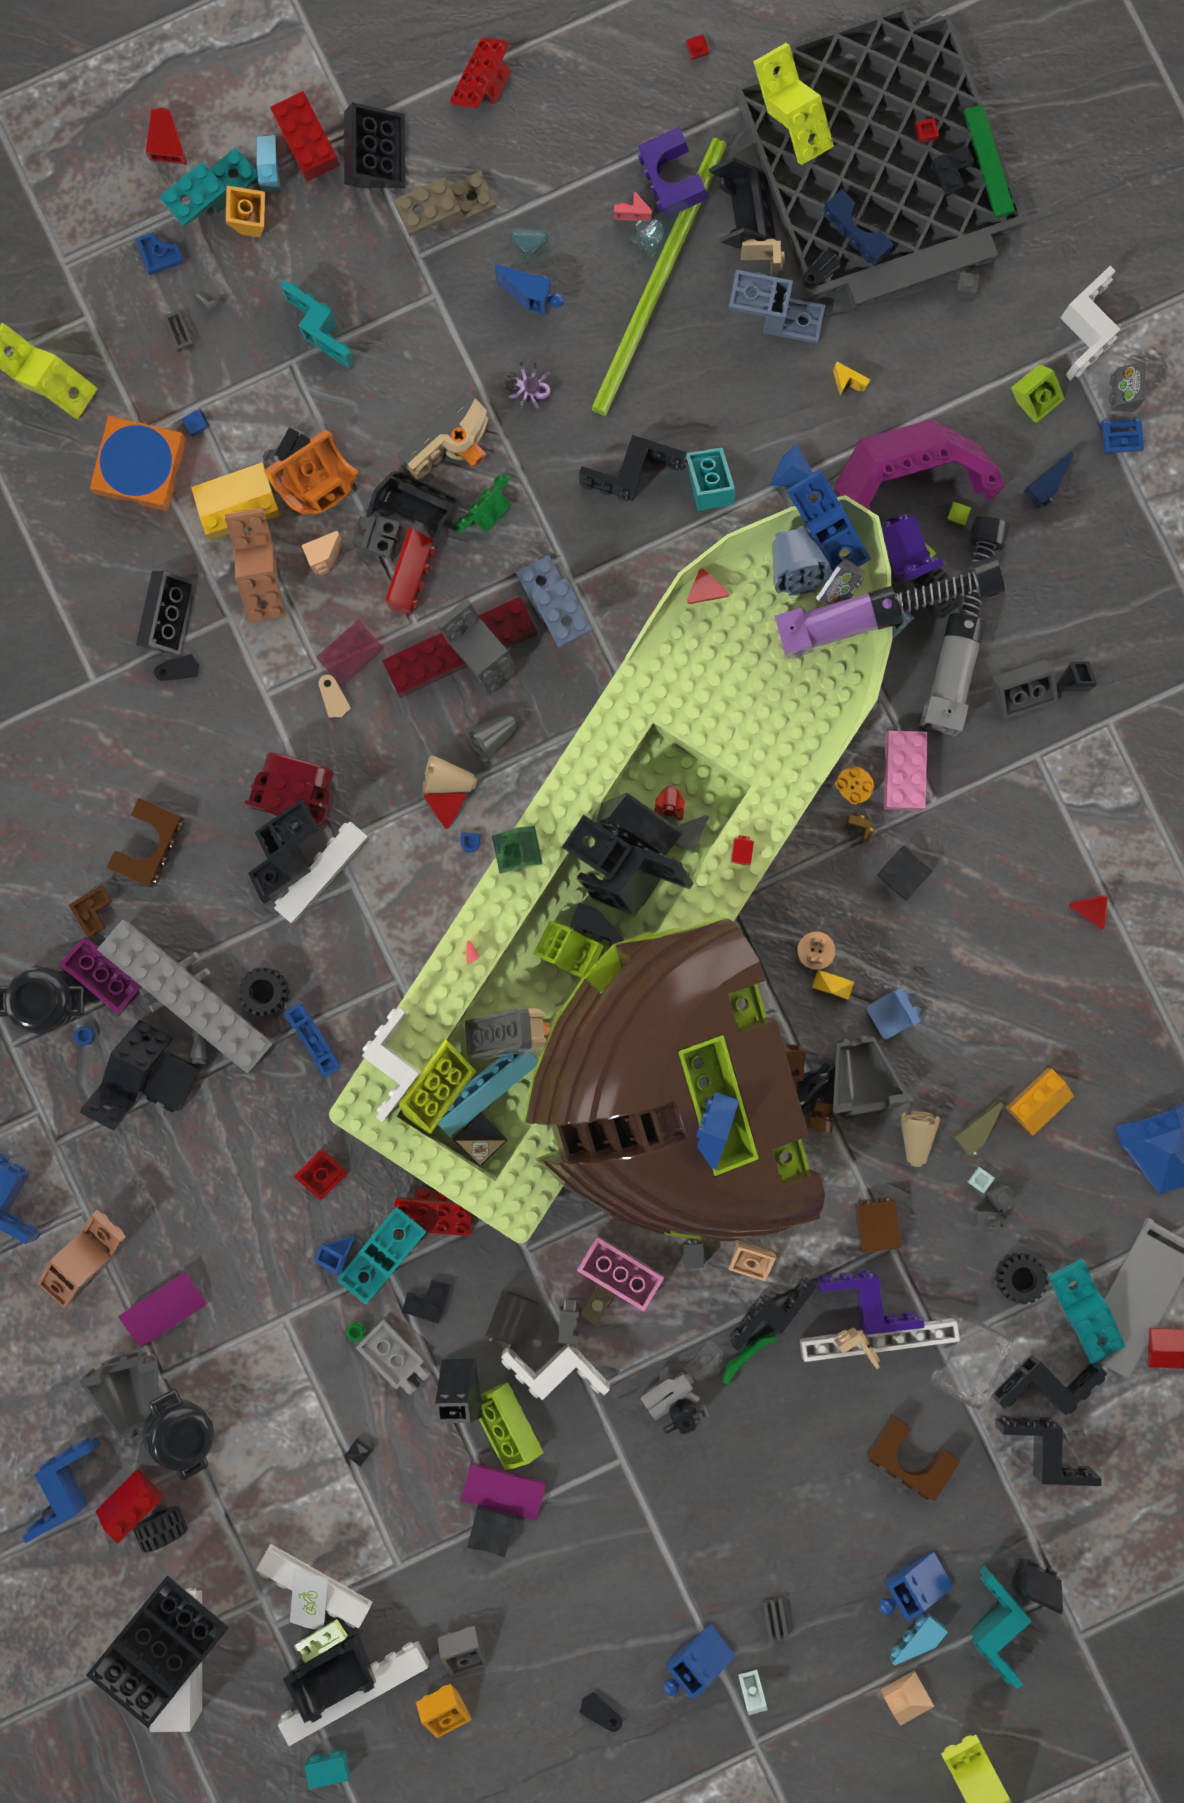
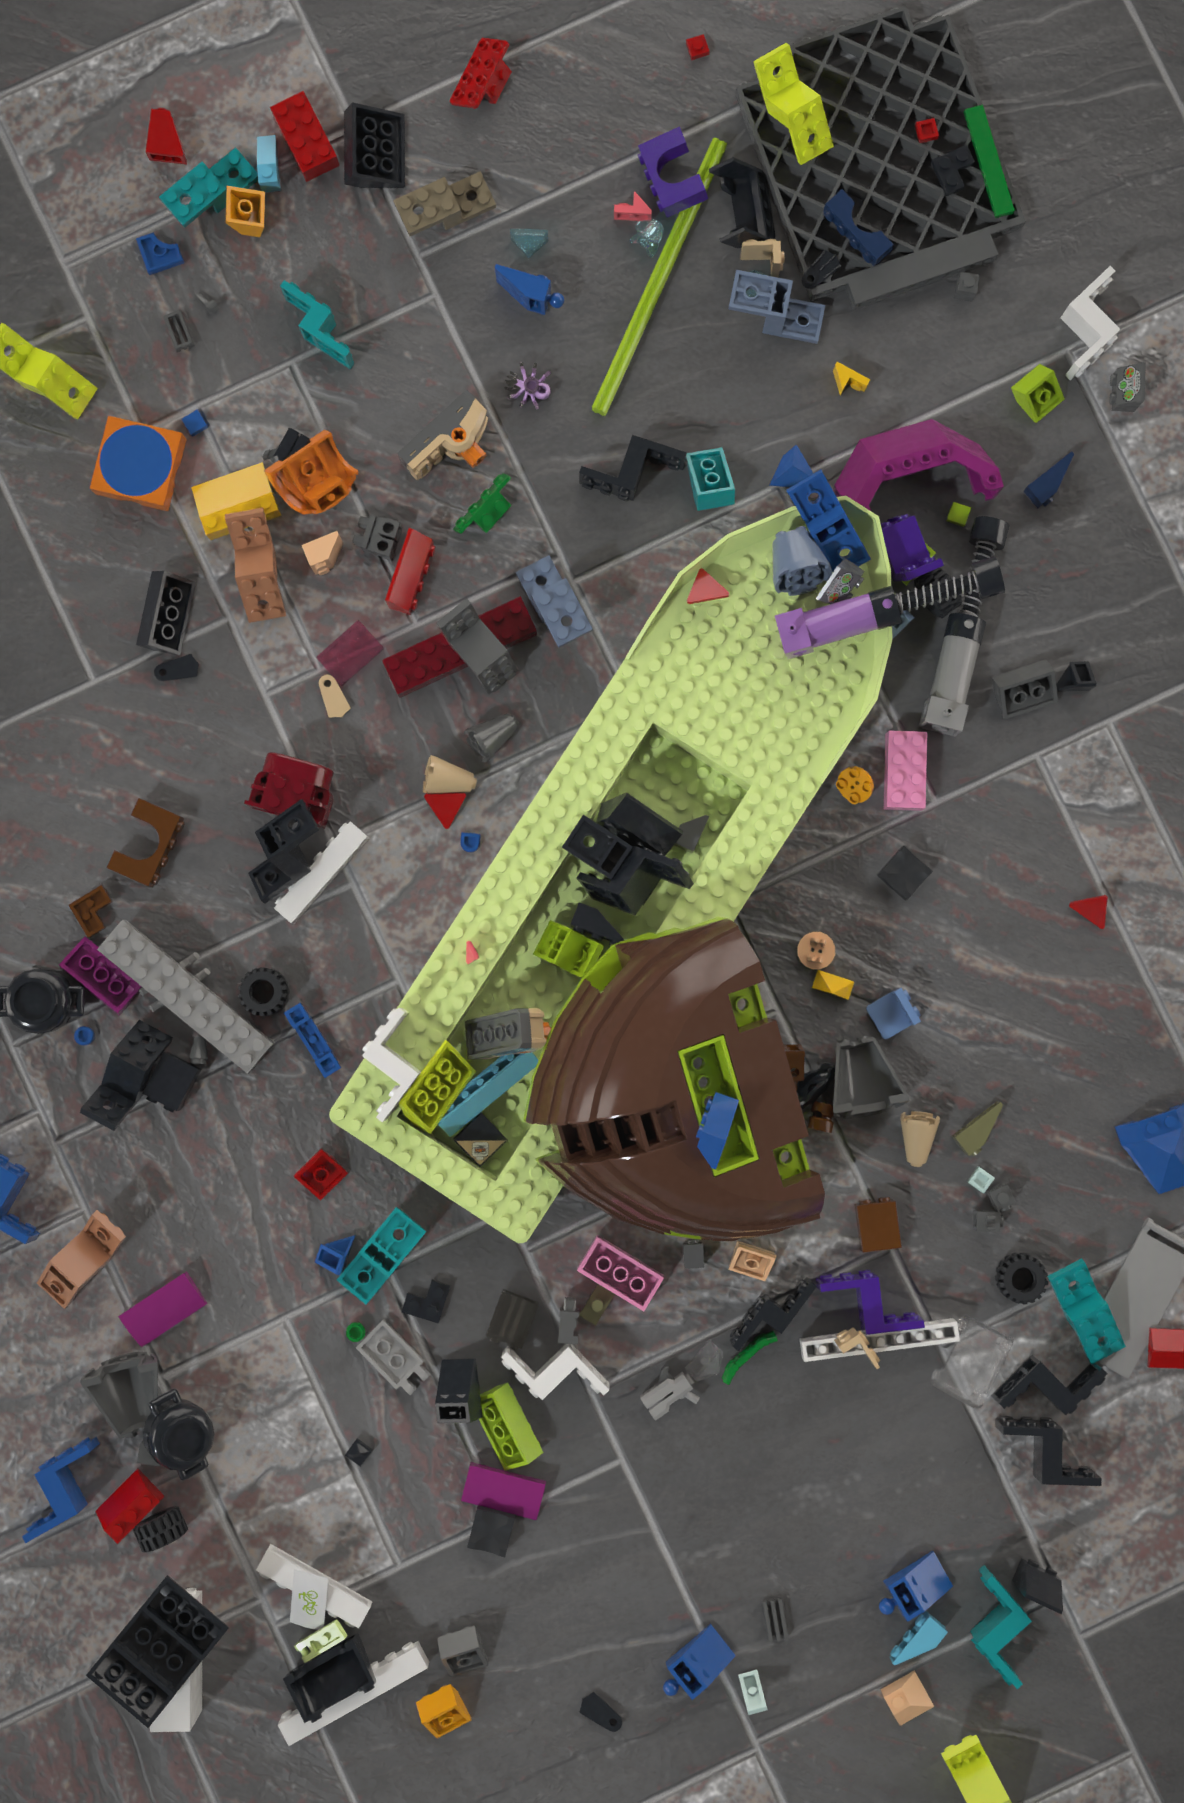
teal brick [304,1749,350,1789] -> none
black windscreen [366,471,460,548] -> none
red bracket [394,1187,472,1236] -> none
clear green slope [492,826,543,874] -> none
red brick [654,786,685,821] -> none
black piece [663,1400,710,1434] -> none
red brick [730,835,754,866] -> none
pearl gold bracket [846,813,874,842] -> none
reddish brown arch [867,1414,960,1501] -> none
light orange slope [1005,1068,1074,1136] -> none
blue plate [1101,417,1144,454] -> none

